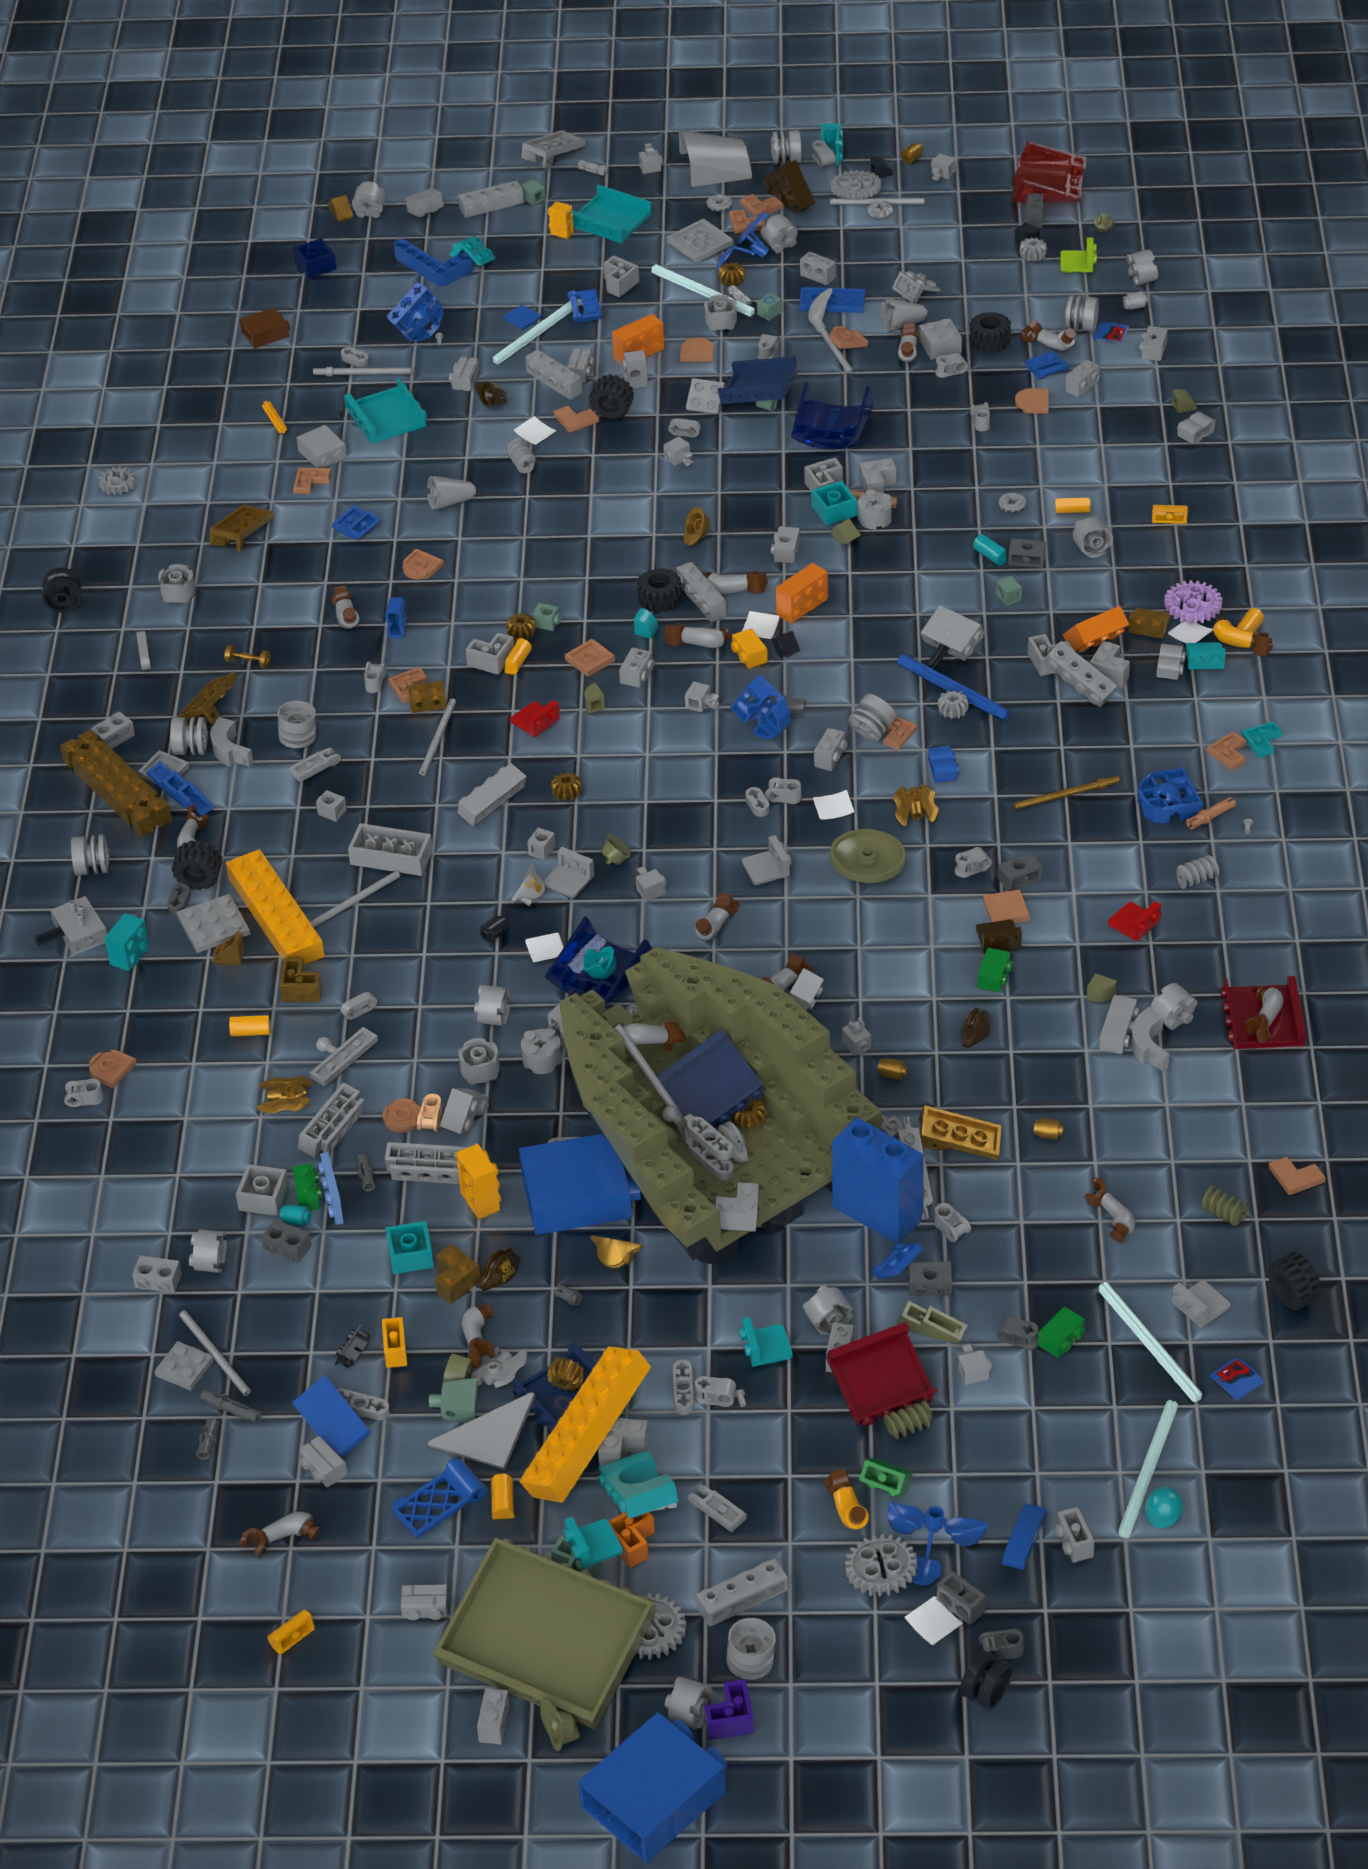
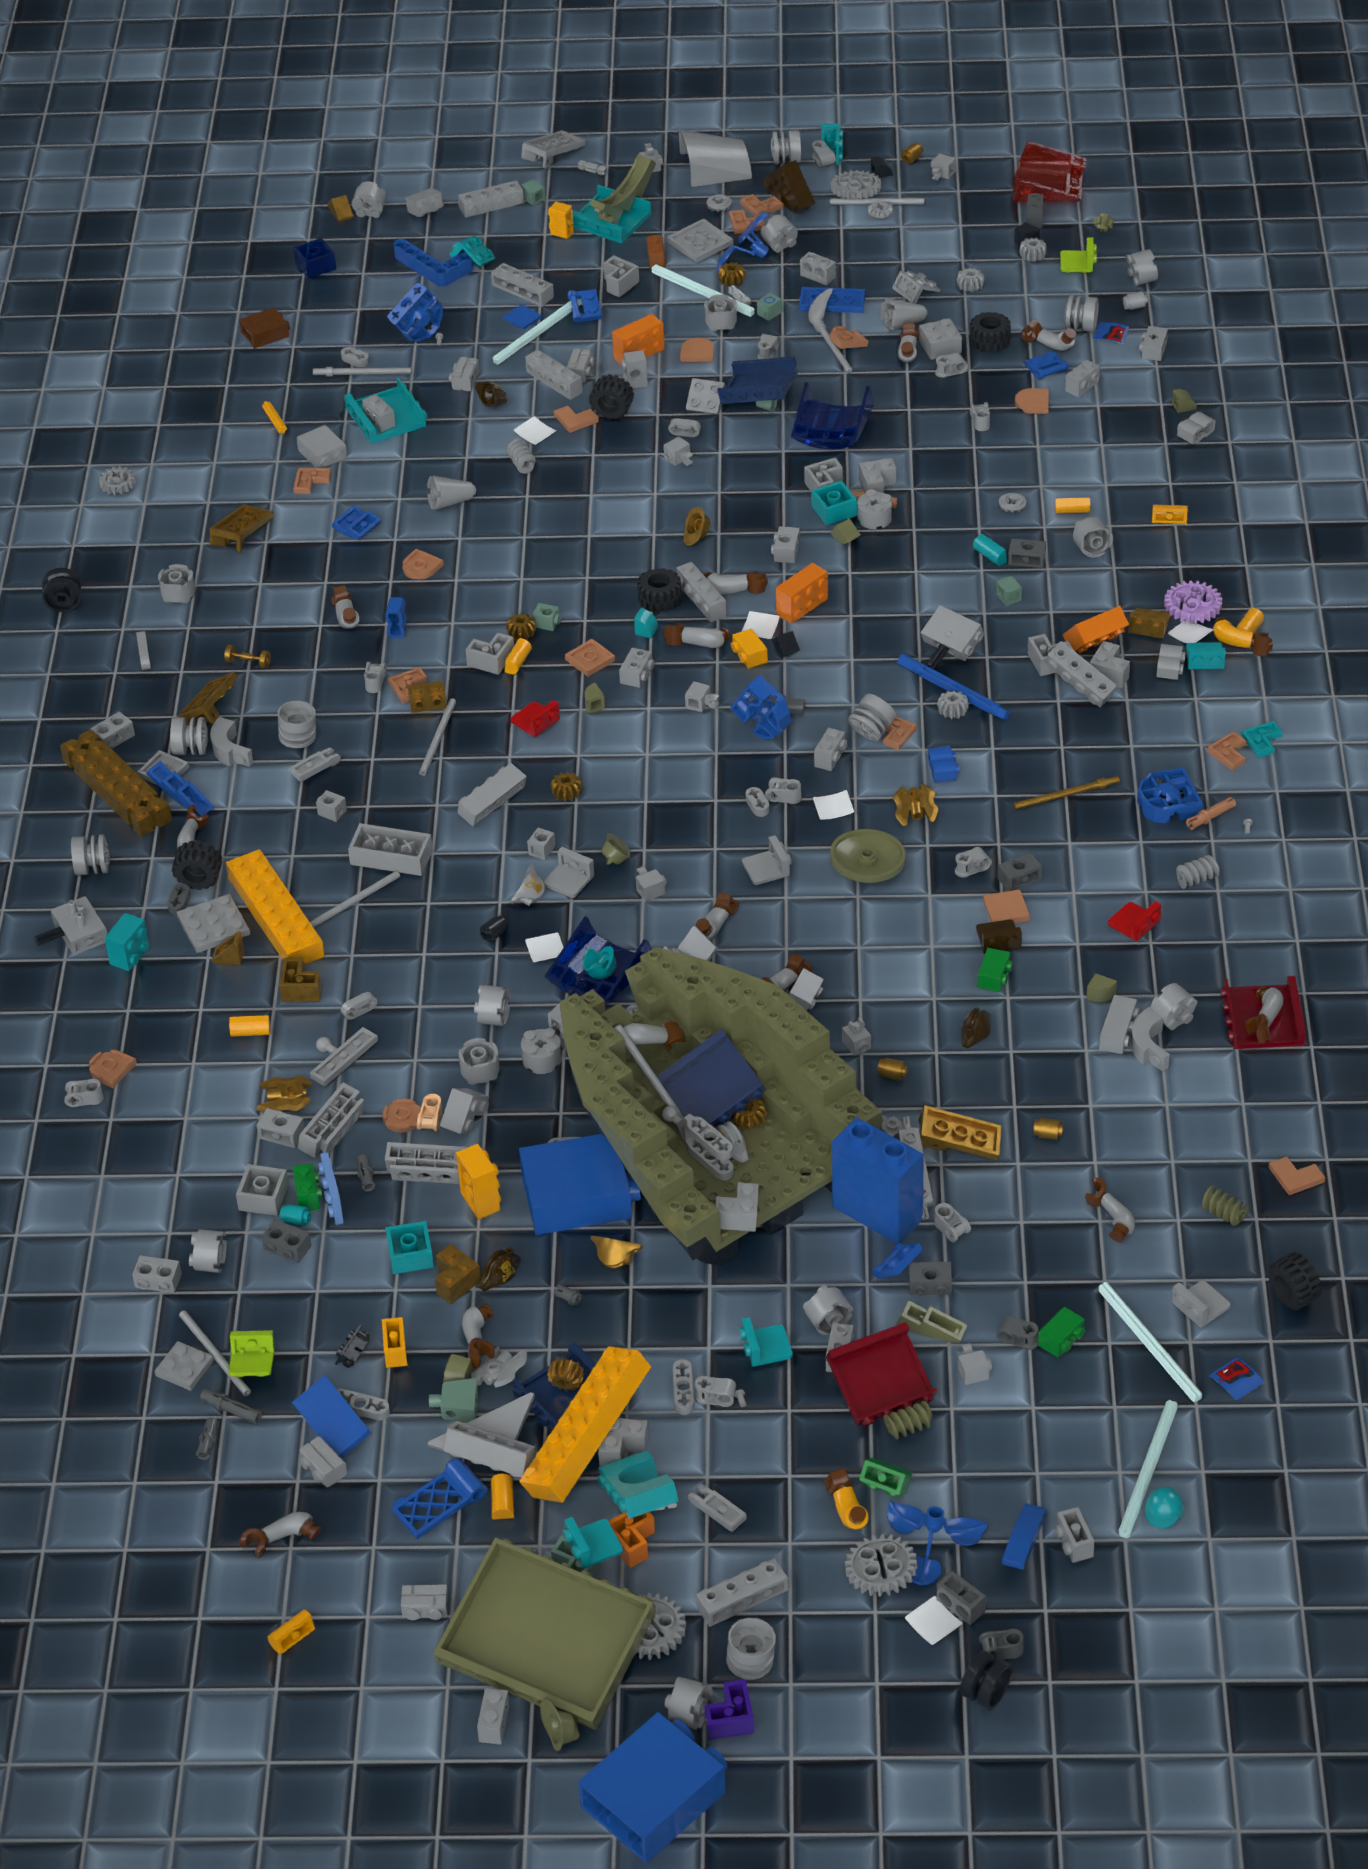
none -> lime bracket [229,1330,275,1377]
none -> light grey brick [257,1108,305,1148]
none -> light grey brick [362,394,395,433]
none -> light grey brick [444,1421,535,1477]
none -> light grey brick [491,263,554,307]
none -> olive arch [590,154,656,225]
none -> dark orange brick [647,235,665,270]
none -> light grey bracket [663,926,718,961]
none -> light grey gear [957,267,984,293]

